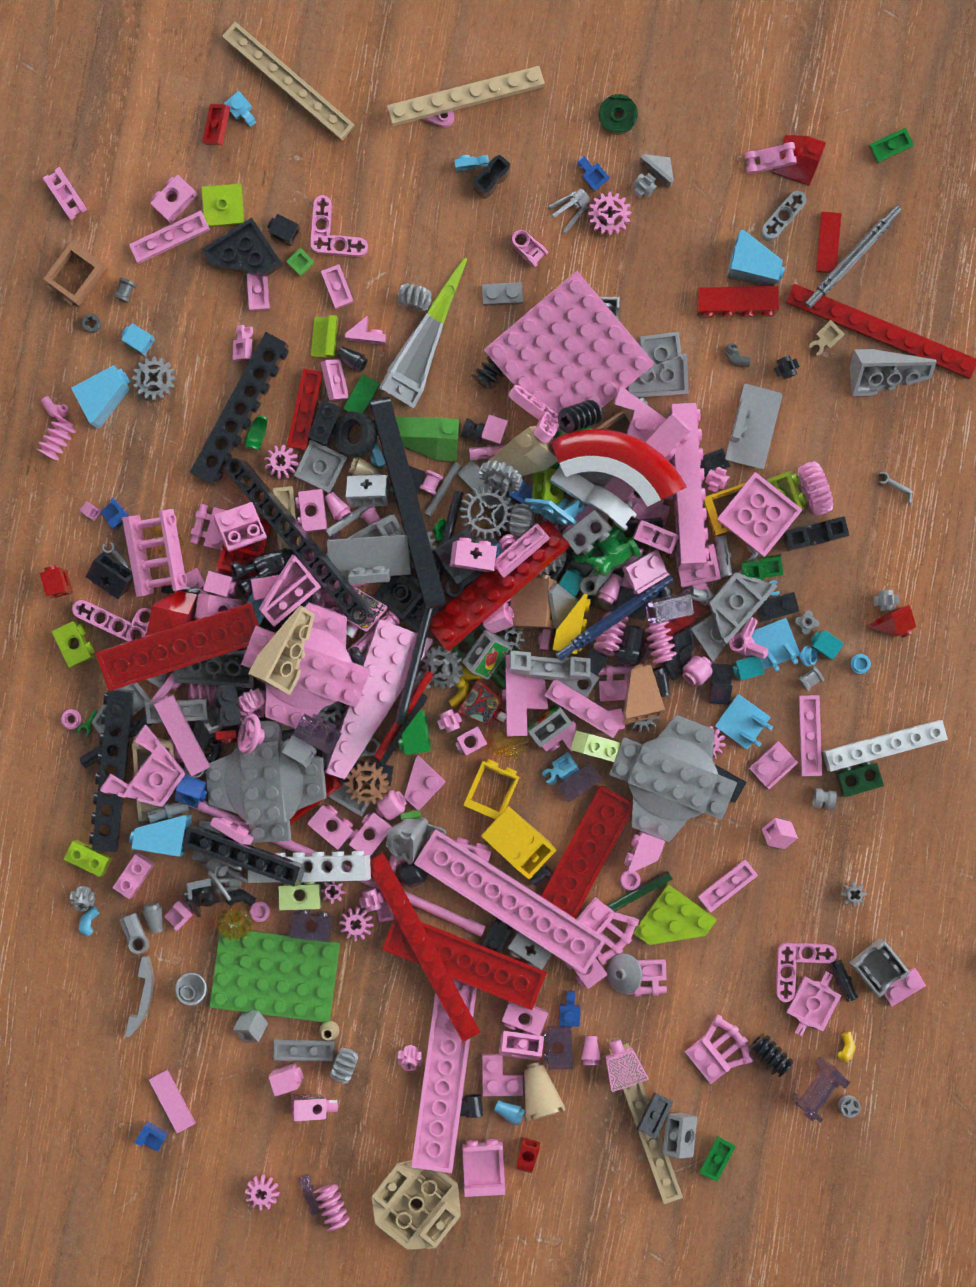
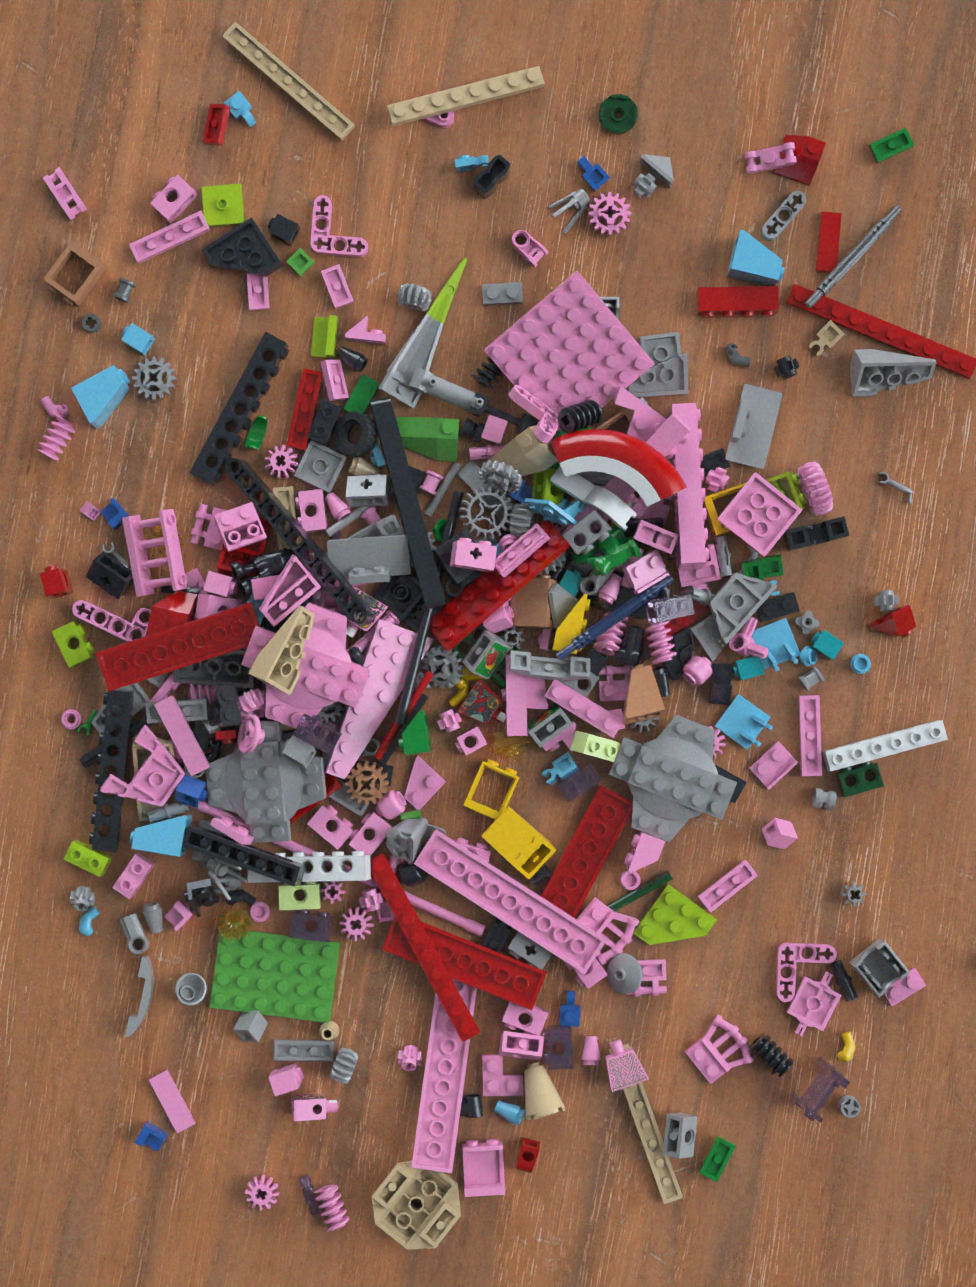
bright pink plate [233,325,253,361] -> none
black plate [636,1092,673,1139] -> none
none -> light grey piece [409,367,539,434]

